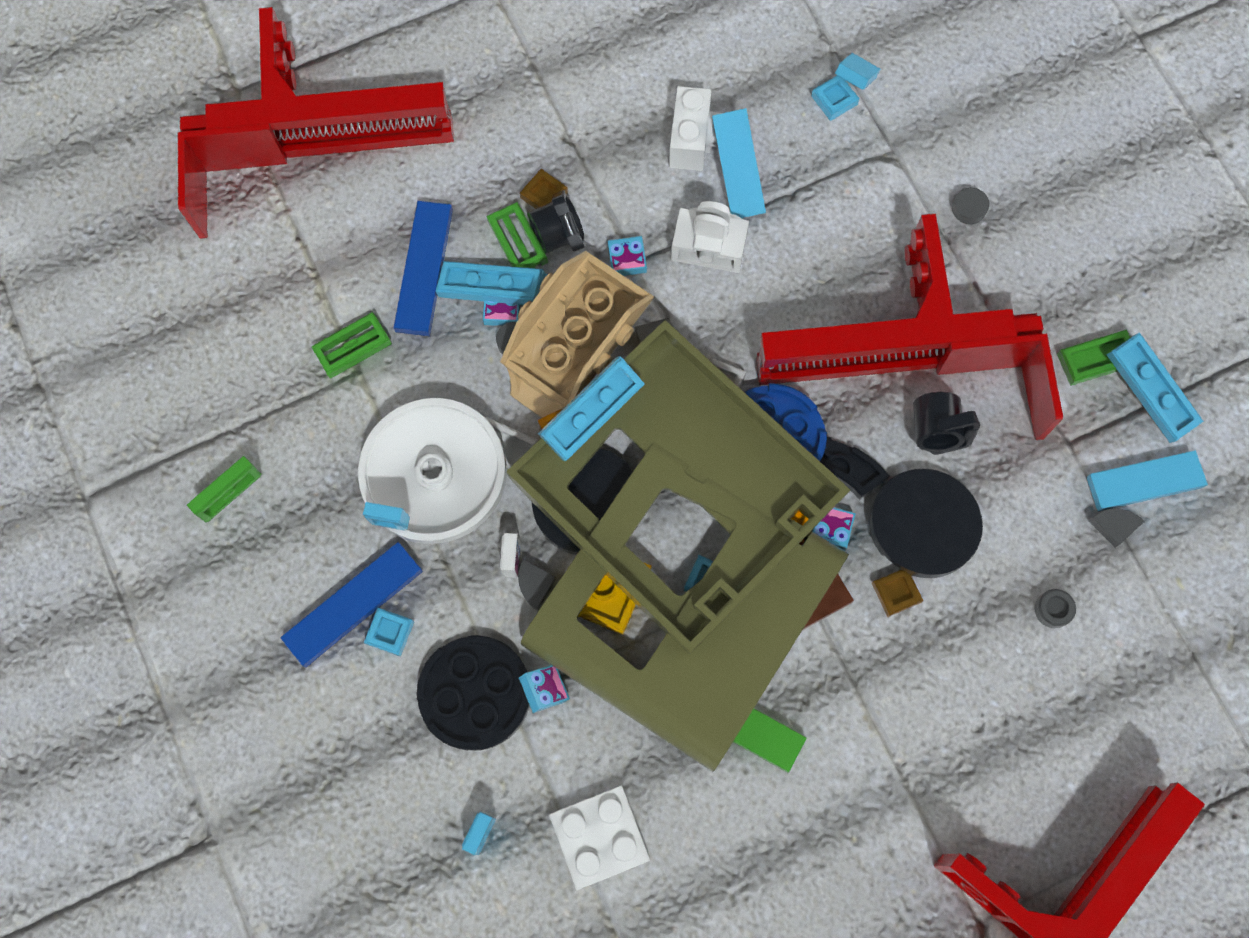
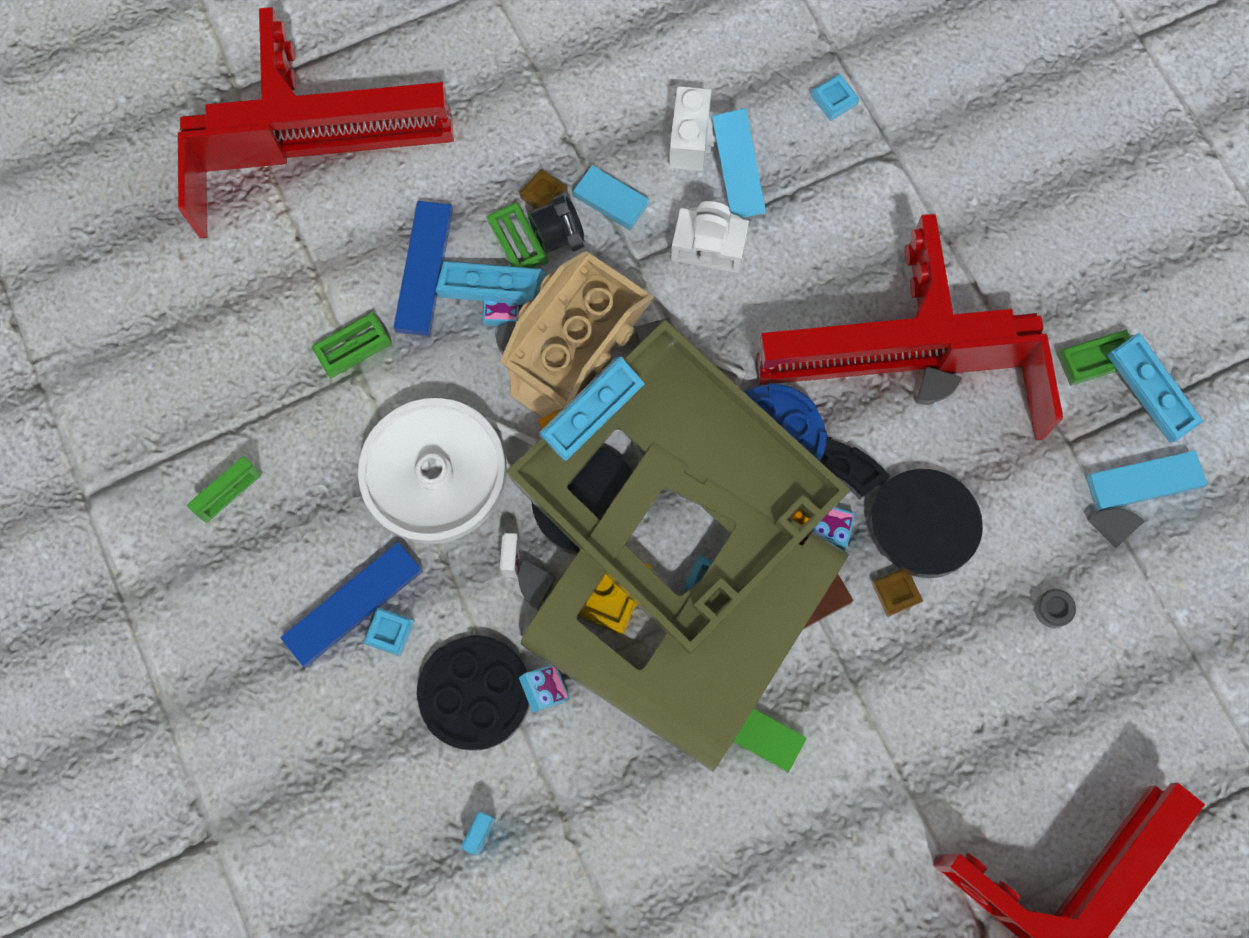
medium azure tile [363,502,410,531] -> none
white plate [549,785,650,890] -> none
tile [608,236,647,276] -> none
medium azure tile [835,53,881,90] -> none
black piece [913,391,980,455] -> none
dark grey tile [952,187,989,224] -> none
none -> medium azure tile [573,165,649,230]
none -> dark grey tile [916,367,962,405]

